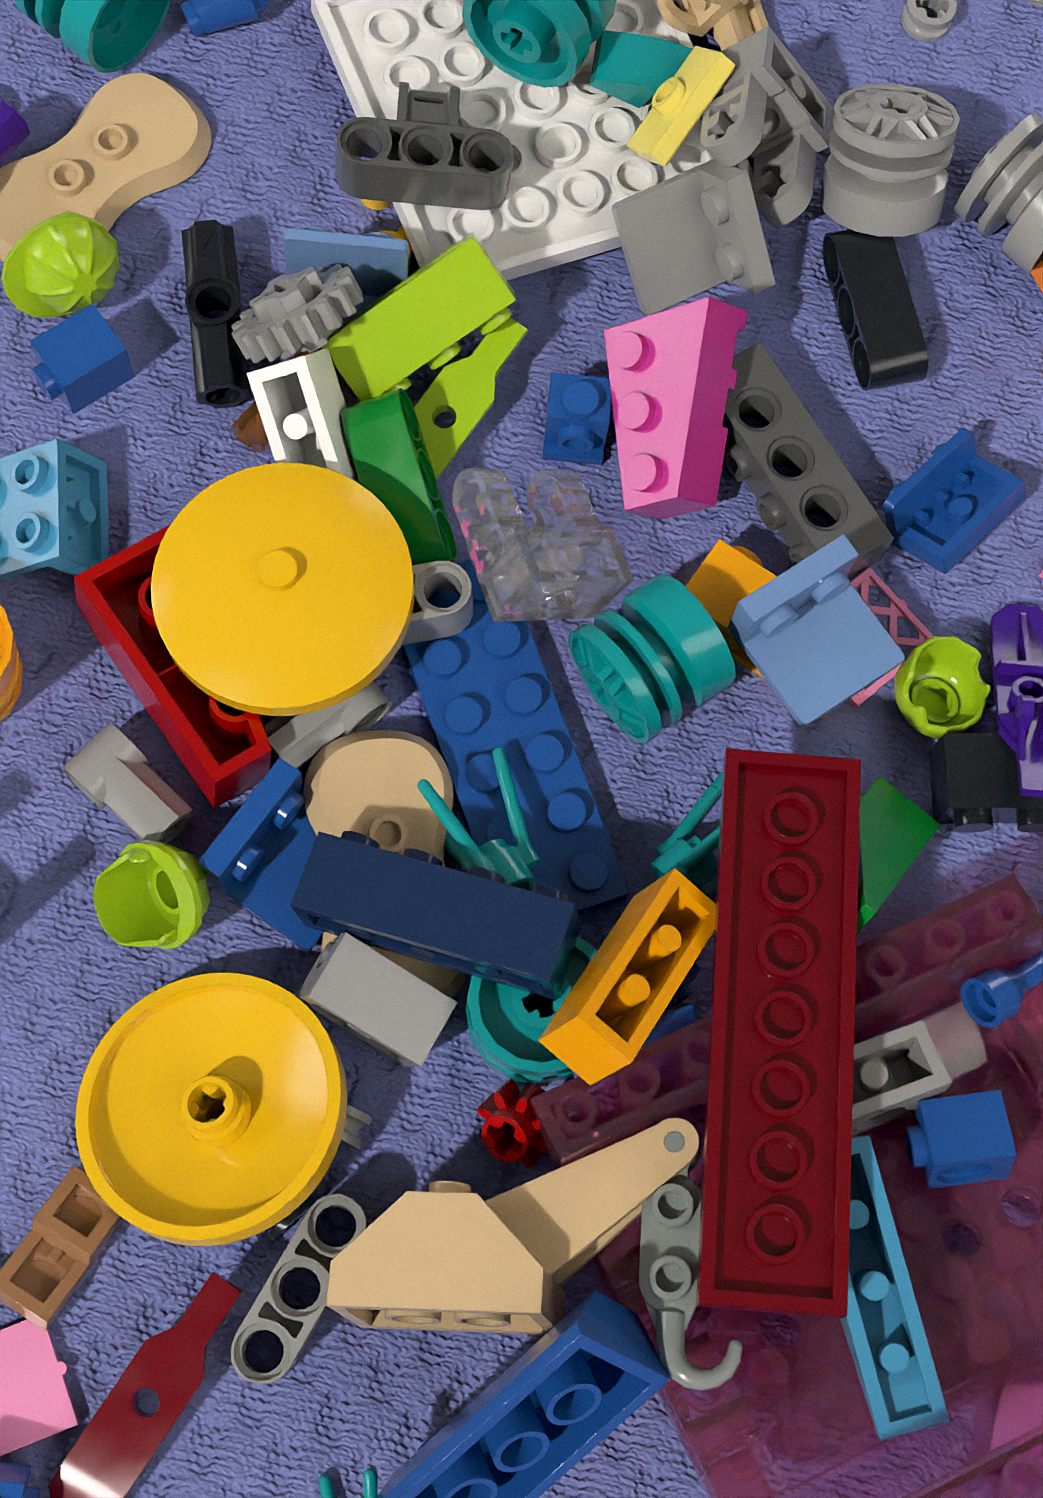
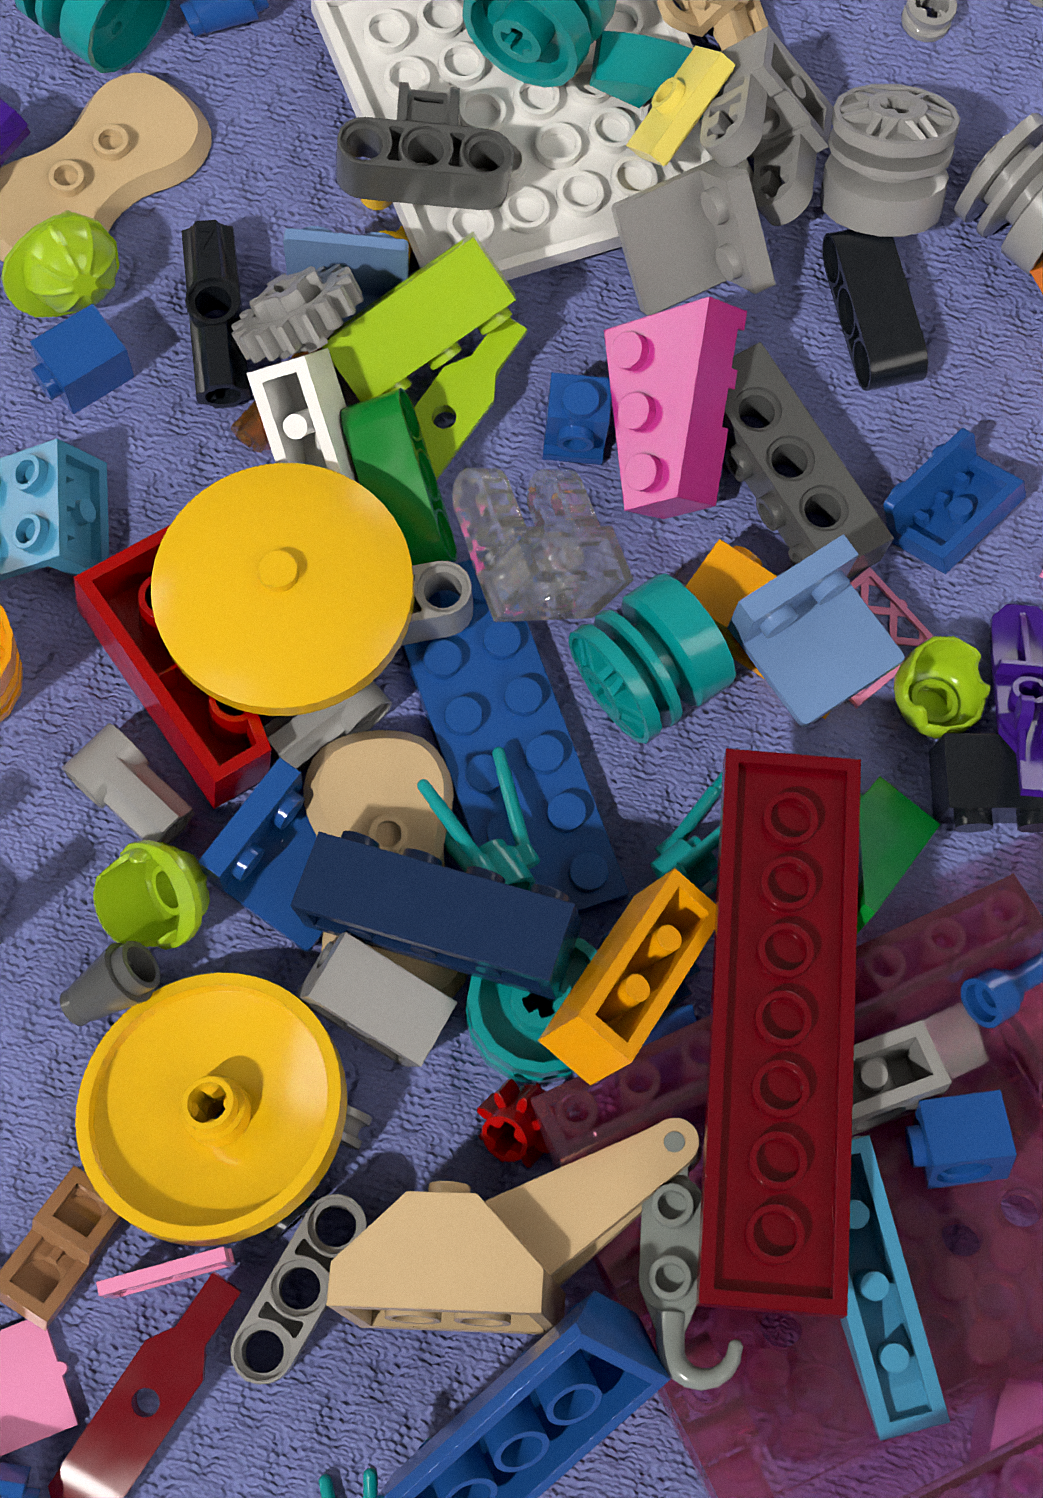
none -> dark grey cone [60,941,160,1026]
none -> bright pink window [96,1246,236,1299]

